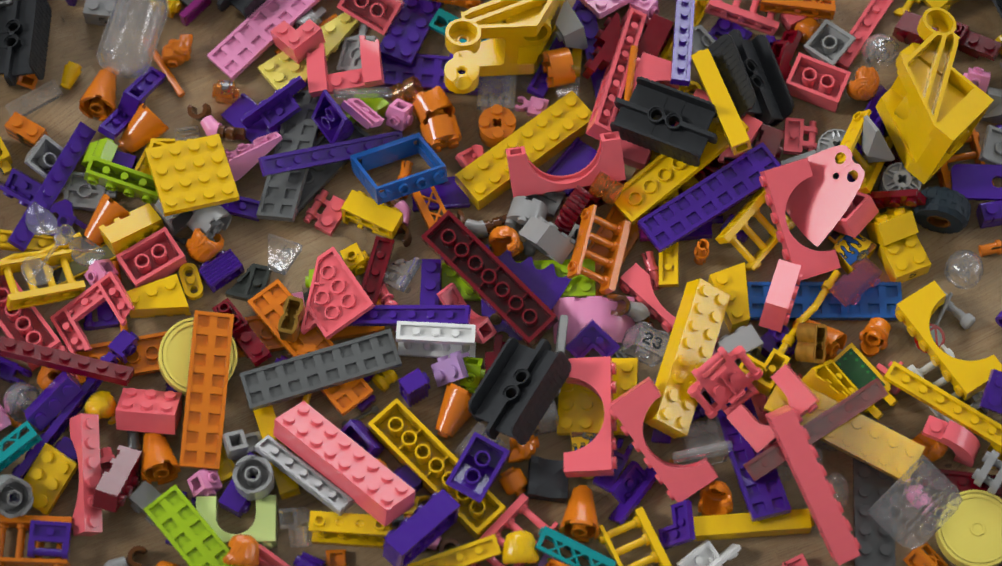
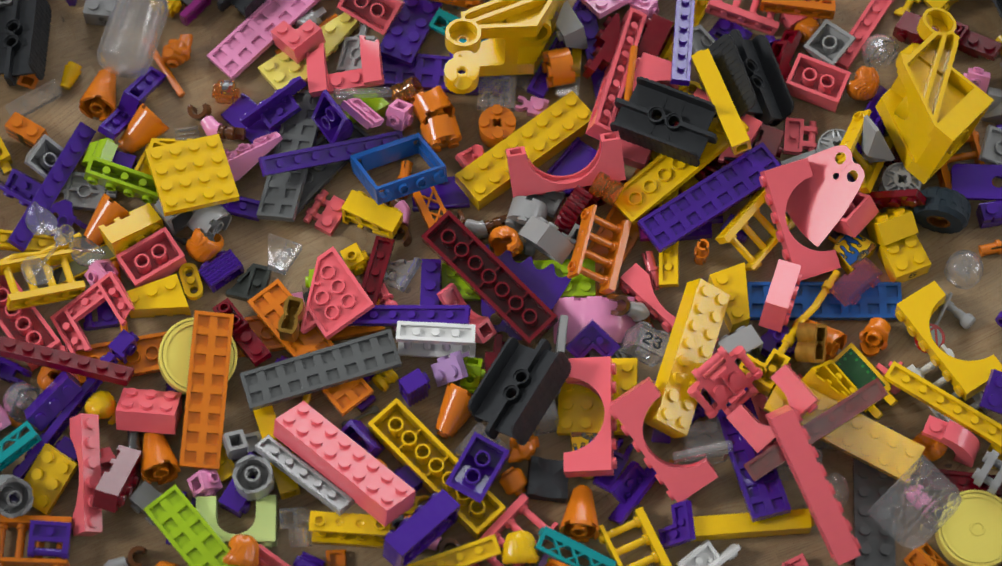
orange hair [697,480,733,516] -> none

